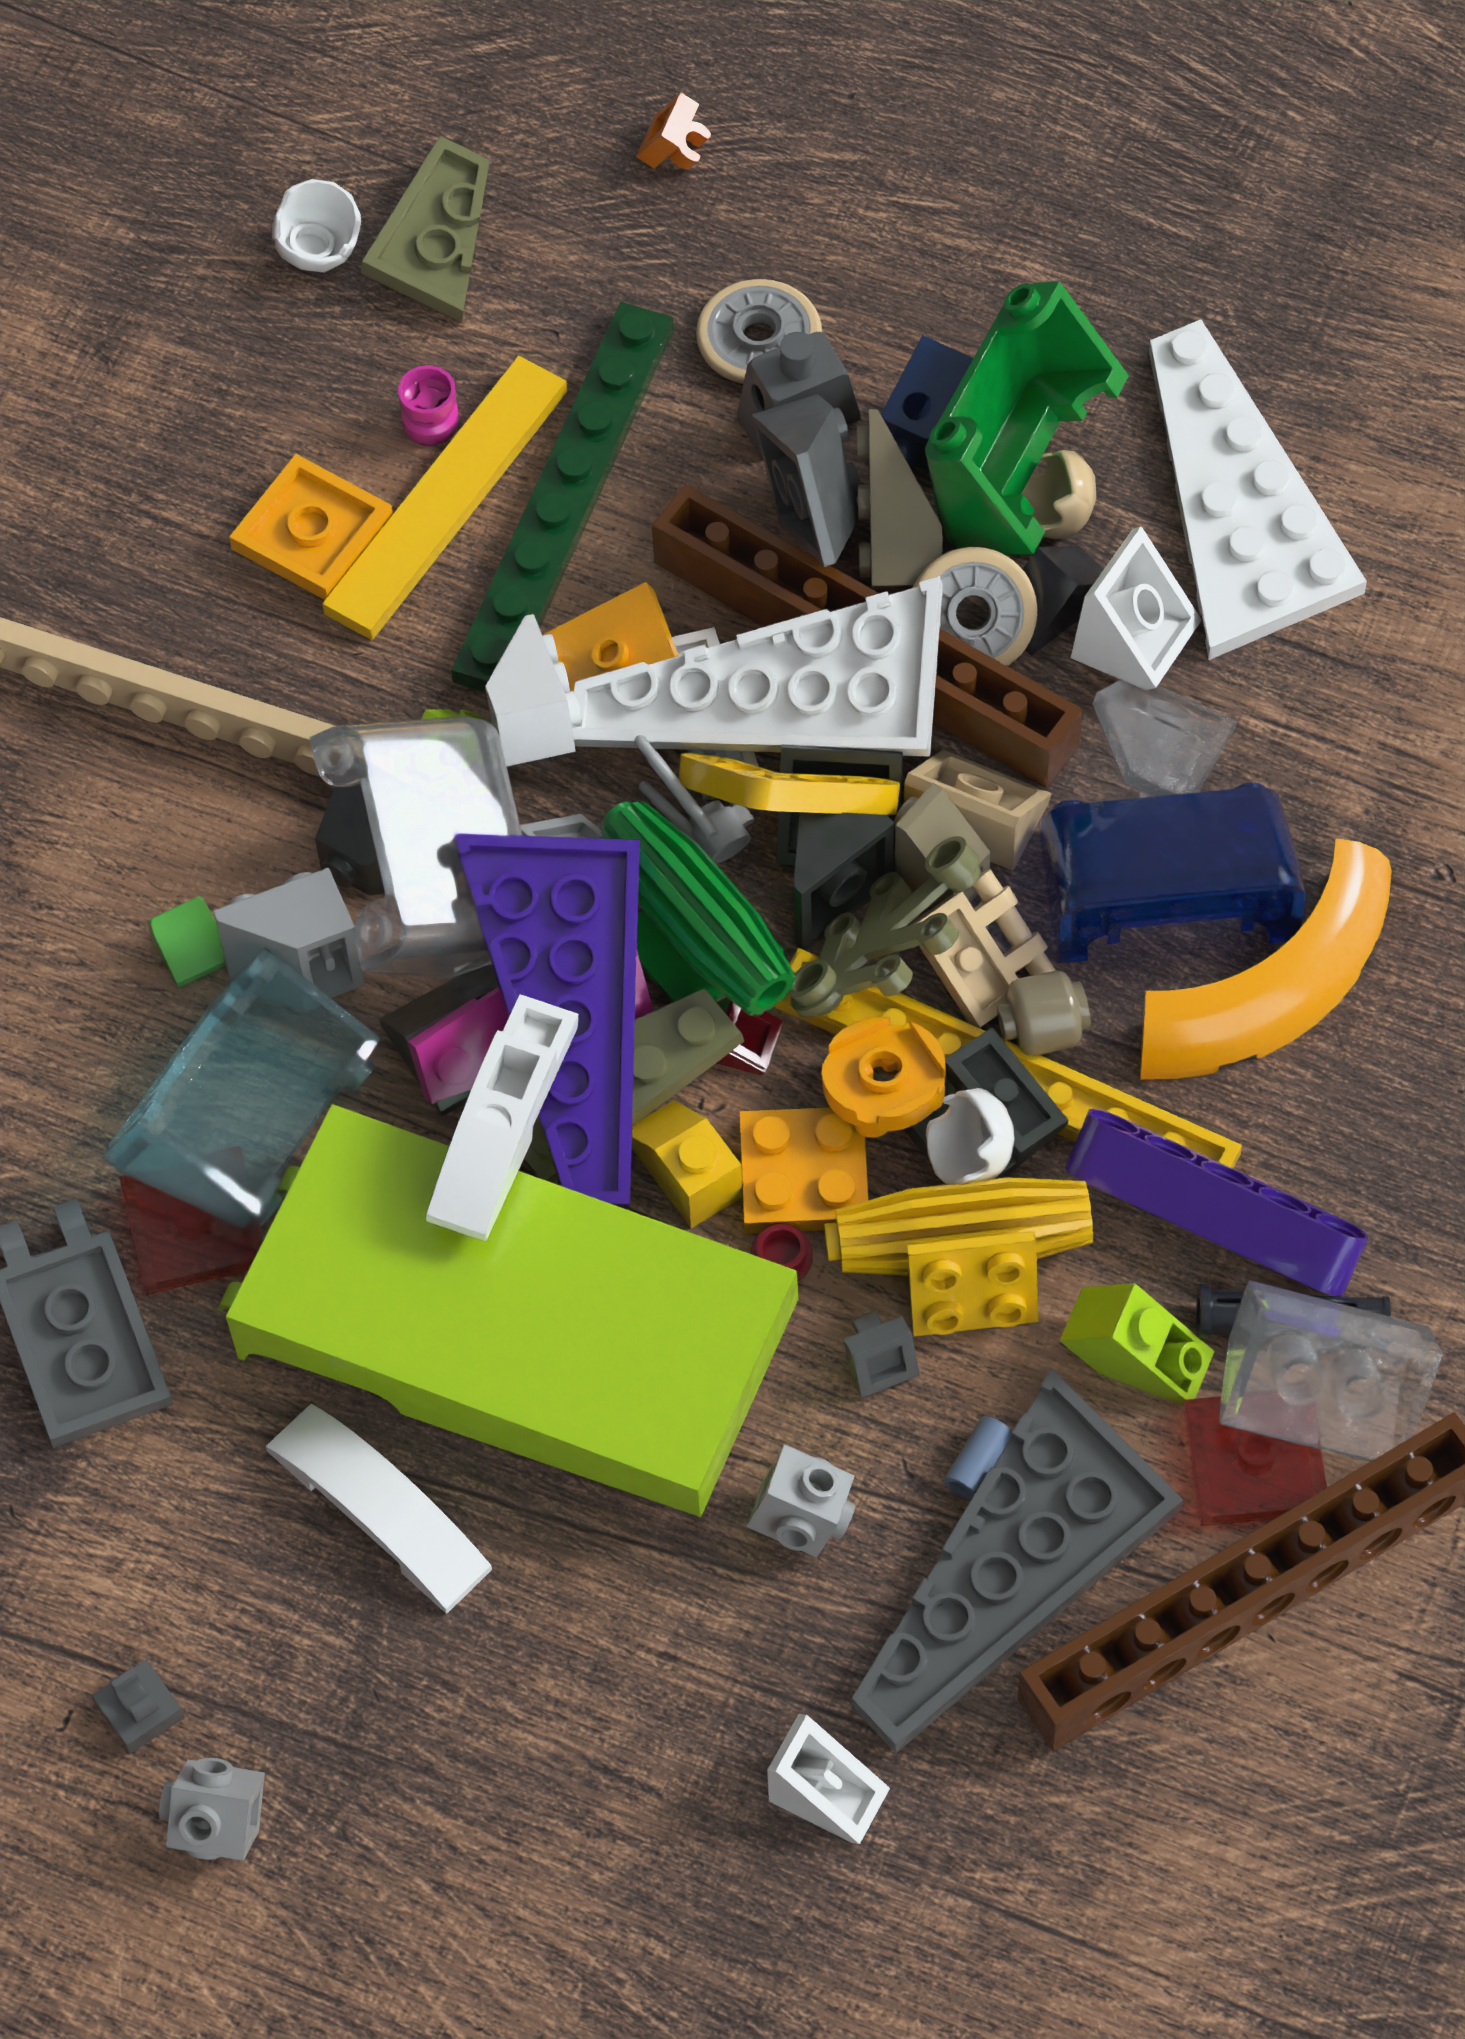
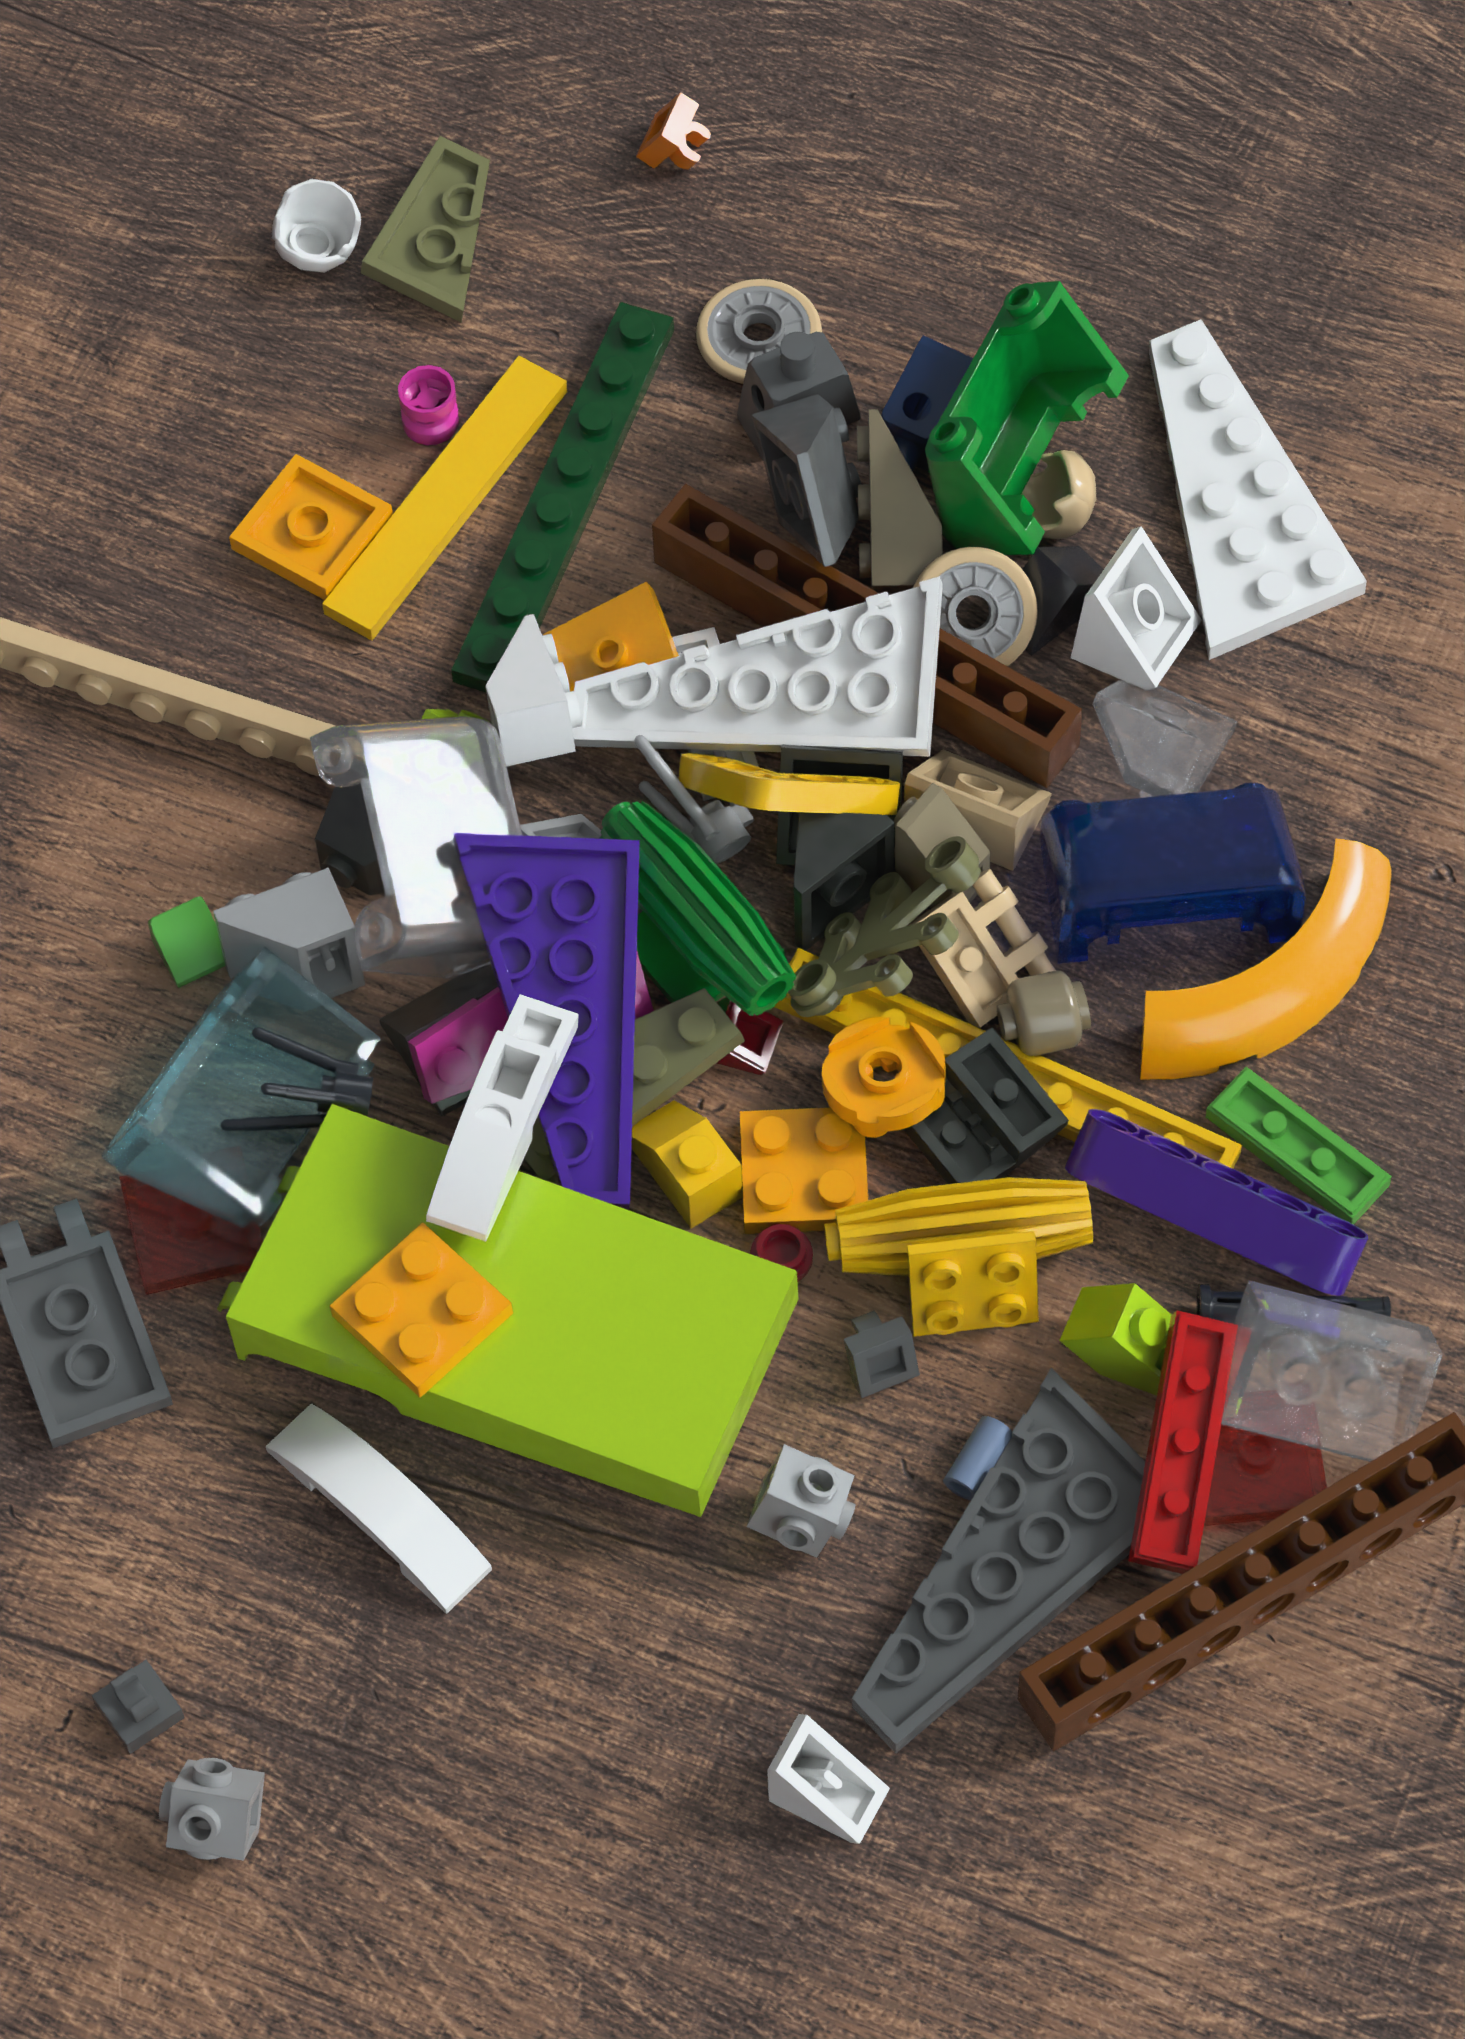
white hair [926,1088,1014,1184] -> none
none -> black plant [220,1027,373,1131]
none -> light orange plate [330,1222,513,1398]
none -> red tile [1128,1310,1238,1574]
none -> bright green tile [1205,1067,1392,1225]

